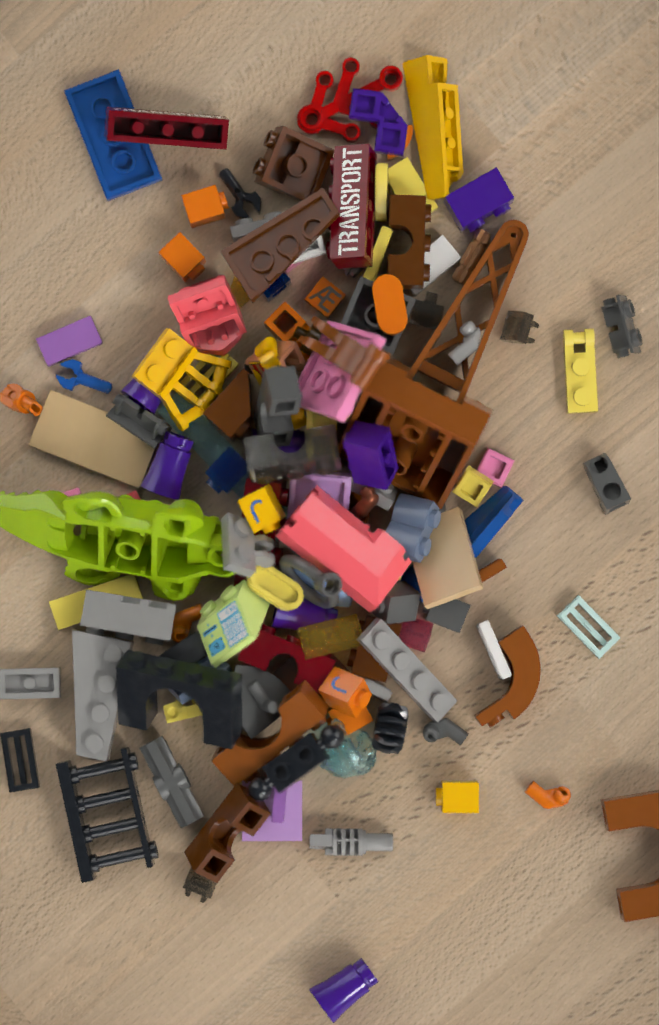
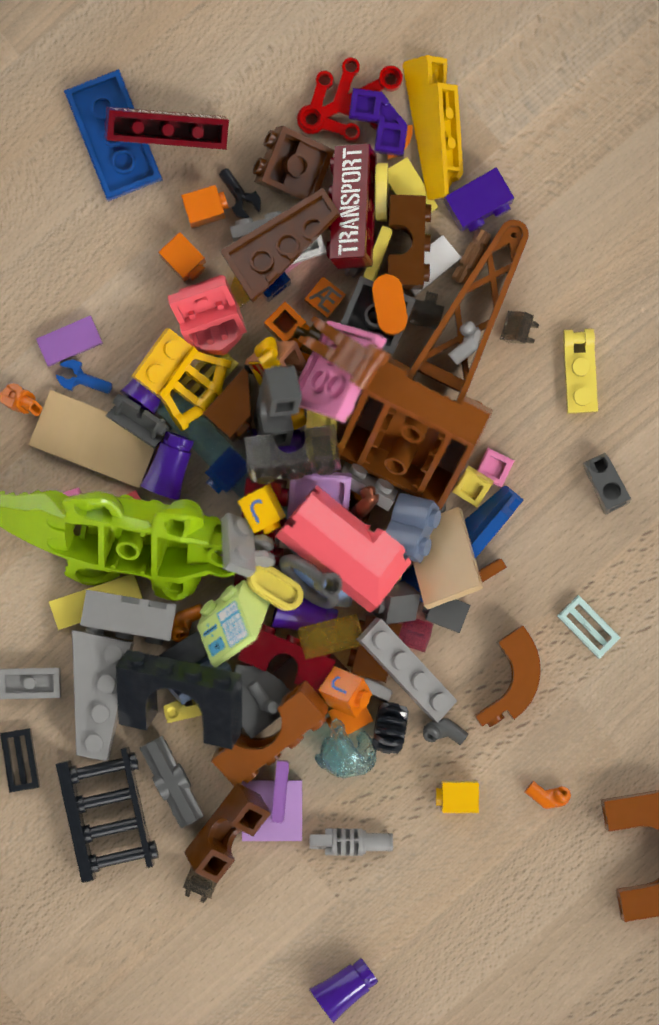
black plate [248,724,345,801] -> none
dark purple brick [343,421,398,490] -> none
white tile [476,620,512,680] -> none
dark grey hinge [601,295,643,358] -> none

